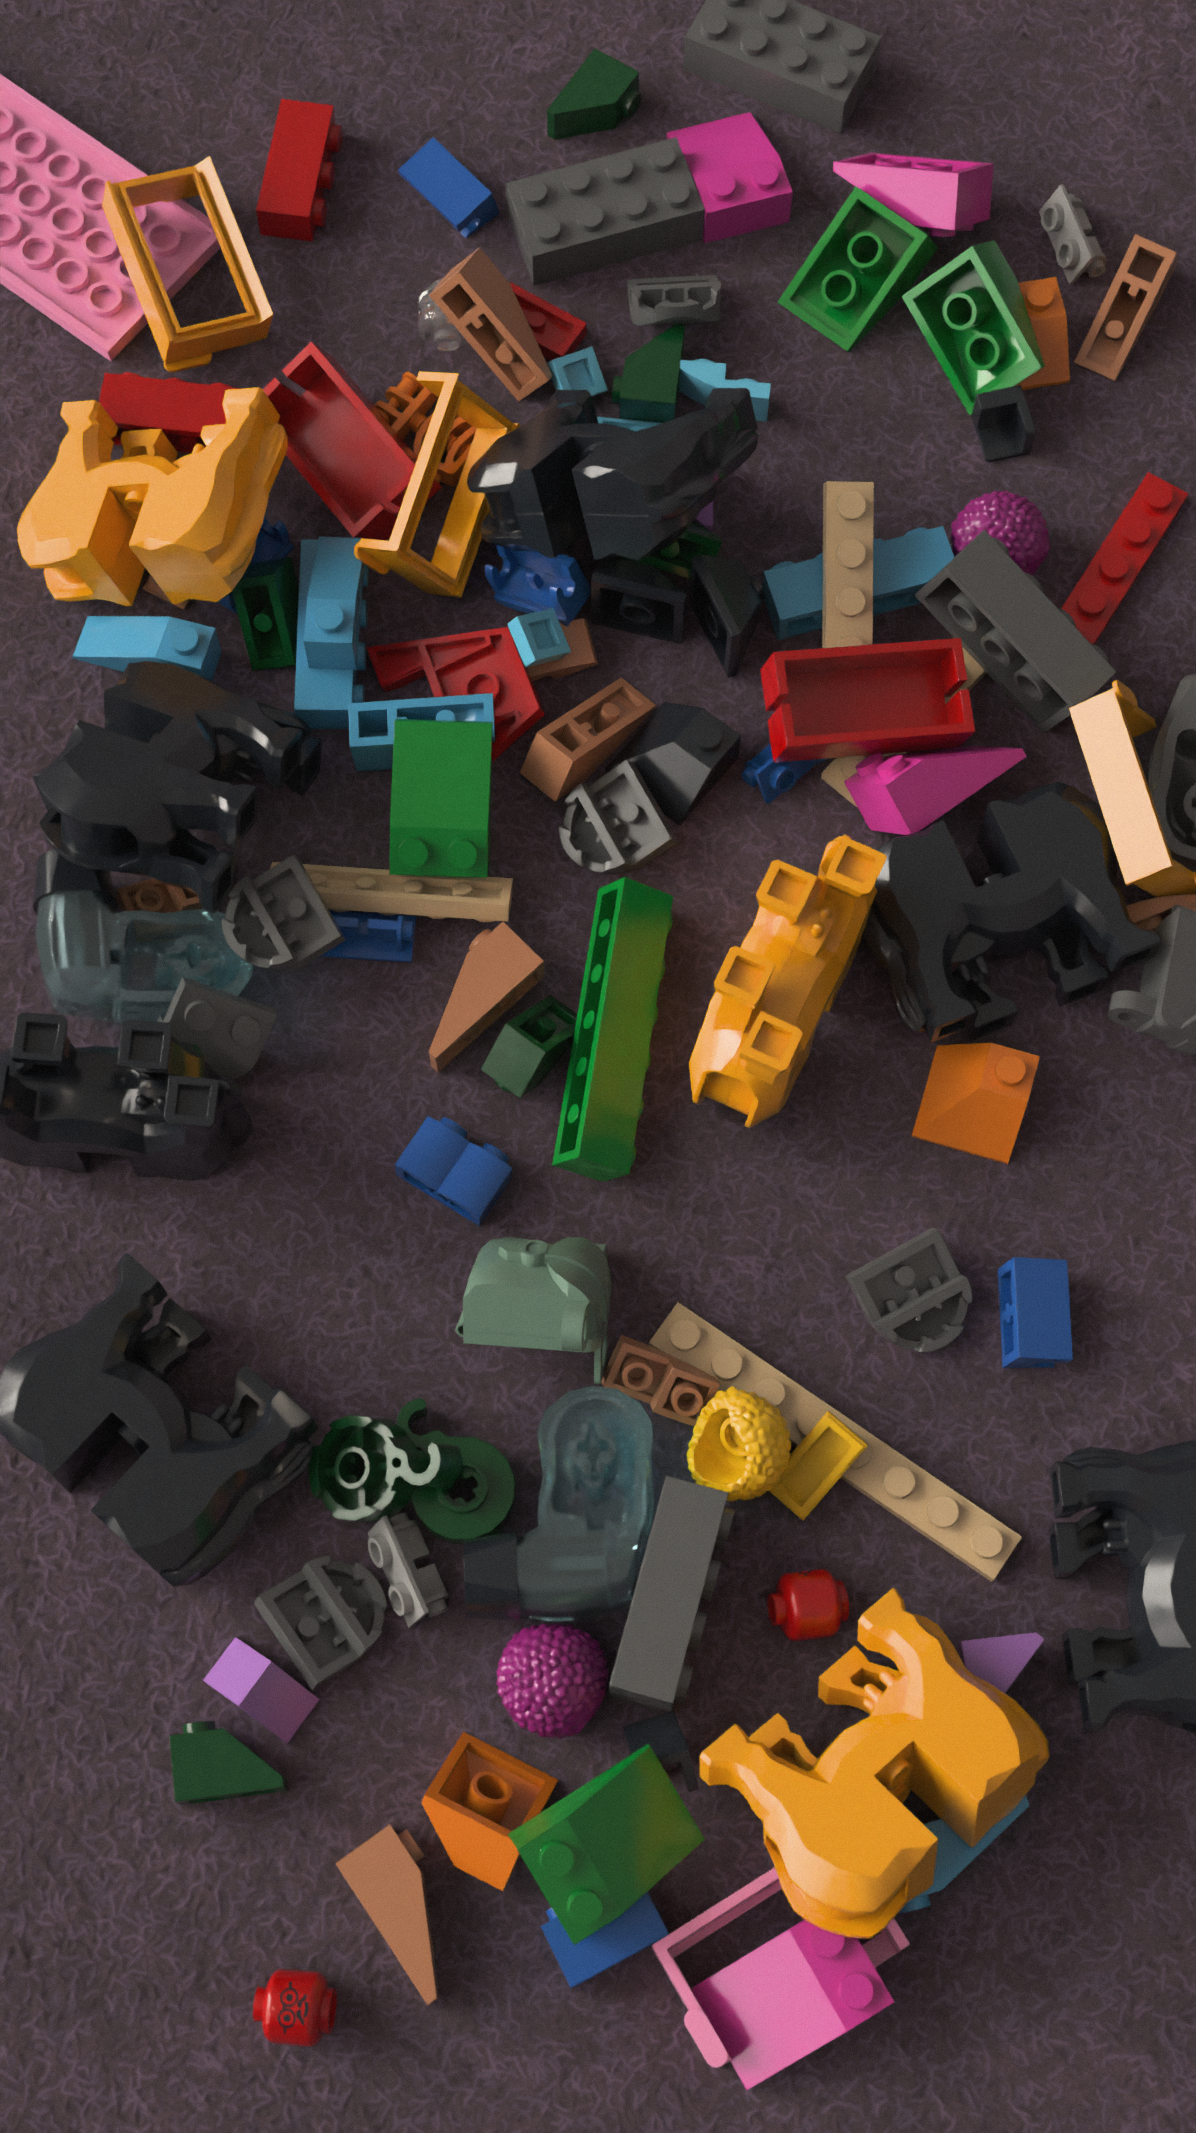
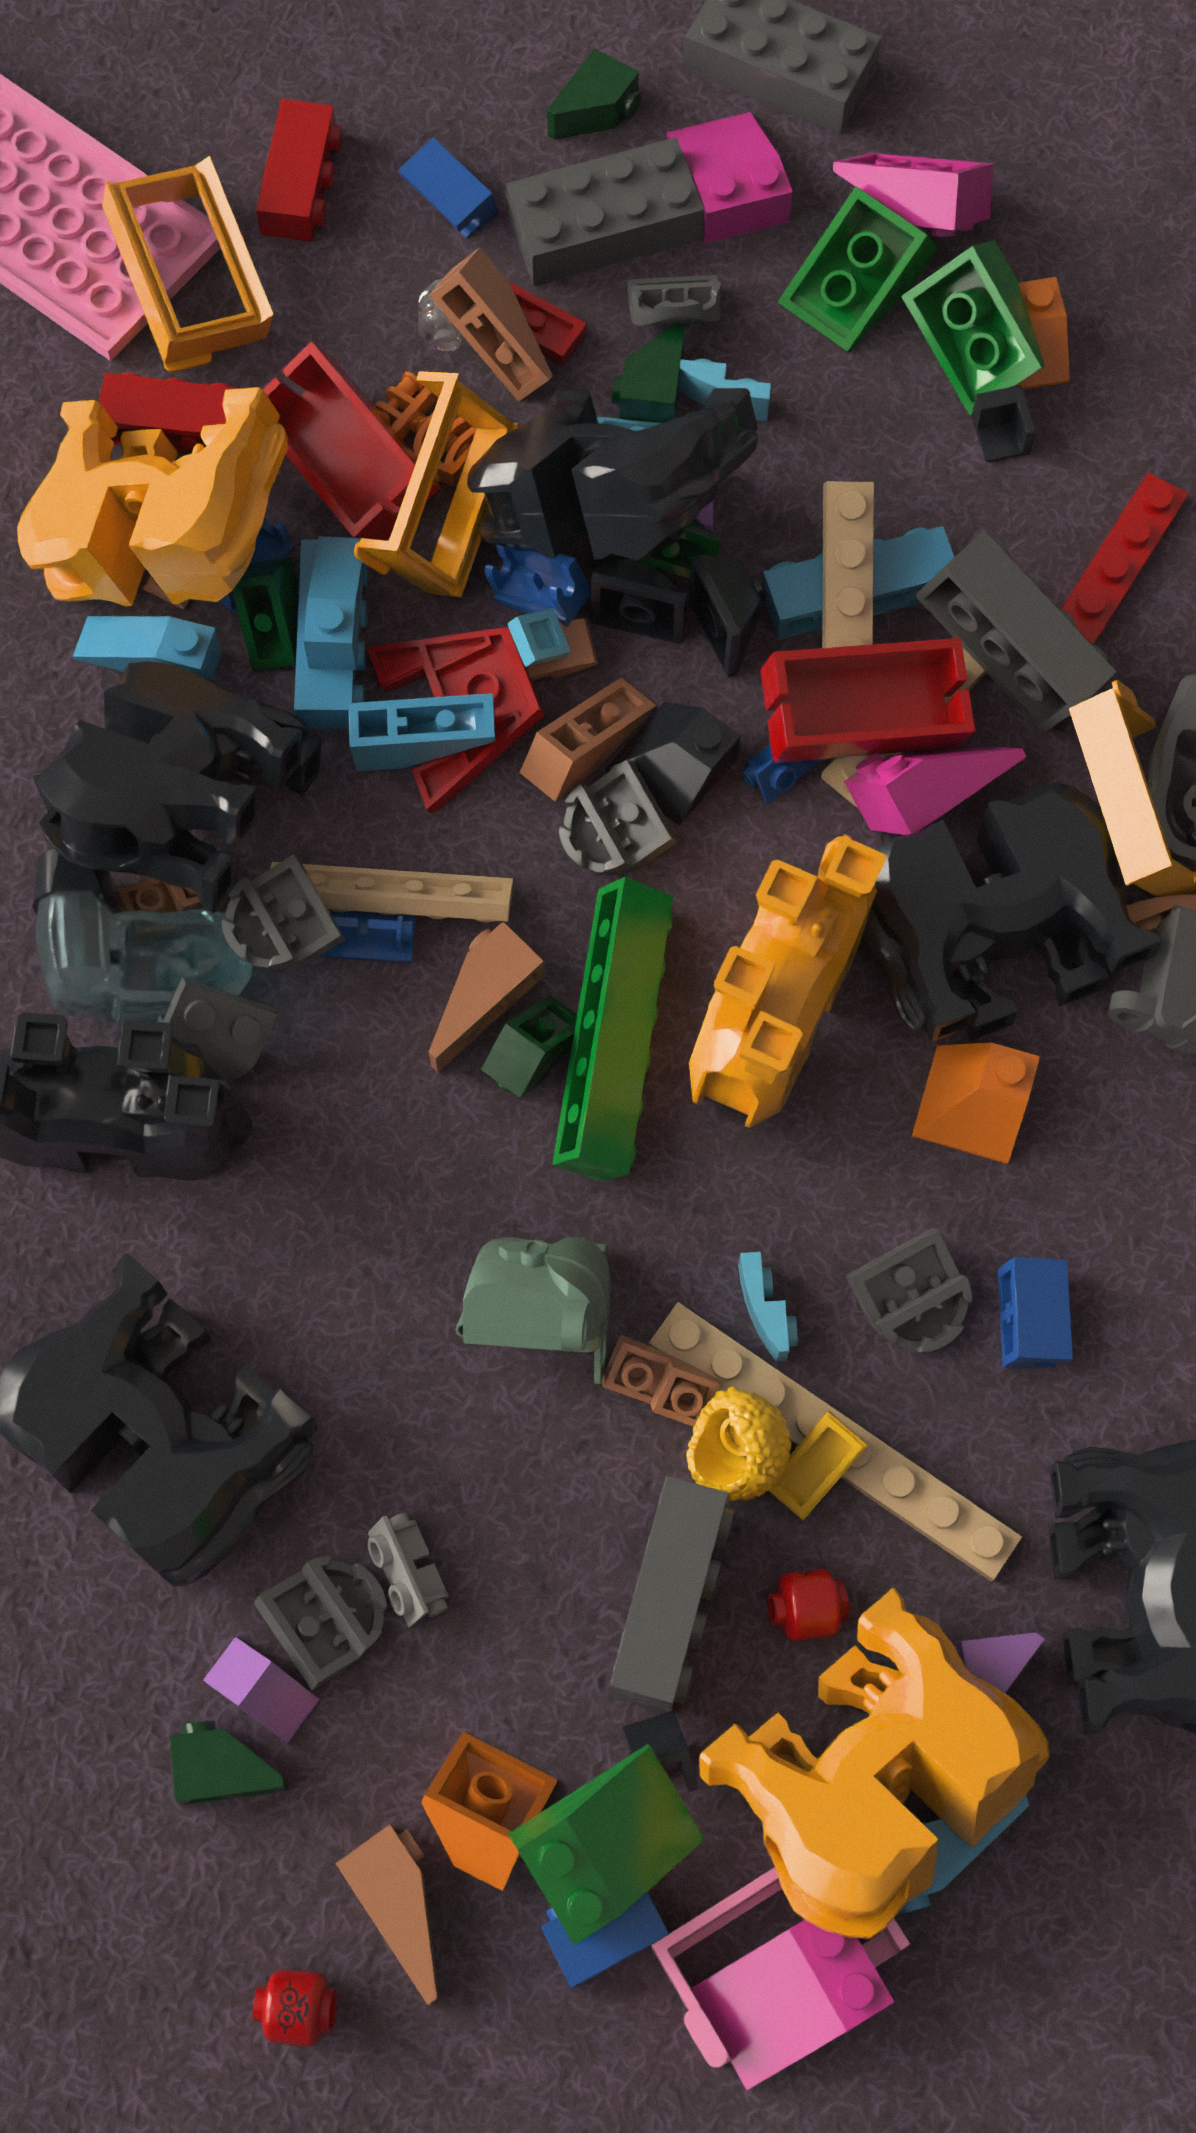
dark green piece [308,1415,463,1522] -> none
green slope [390,719,493,877] -> none
blue brick [394,1116,512,1227] -> none
dark green piece [397,1399,515,1544] -> none
clear light blue piece [463,1386,654,1622] -> none
magenta hair [496,1623,609,1739] -> none
medium azure plate [547,346,607,397] -> none
magenta hair [951,491,1051,575] -> none
light grey hinge [1039,184,1107,285] -> none
nougat slope [1074,234,1178,381] -> none
none -> medium azure slope [738,1252,797,1362]

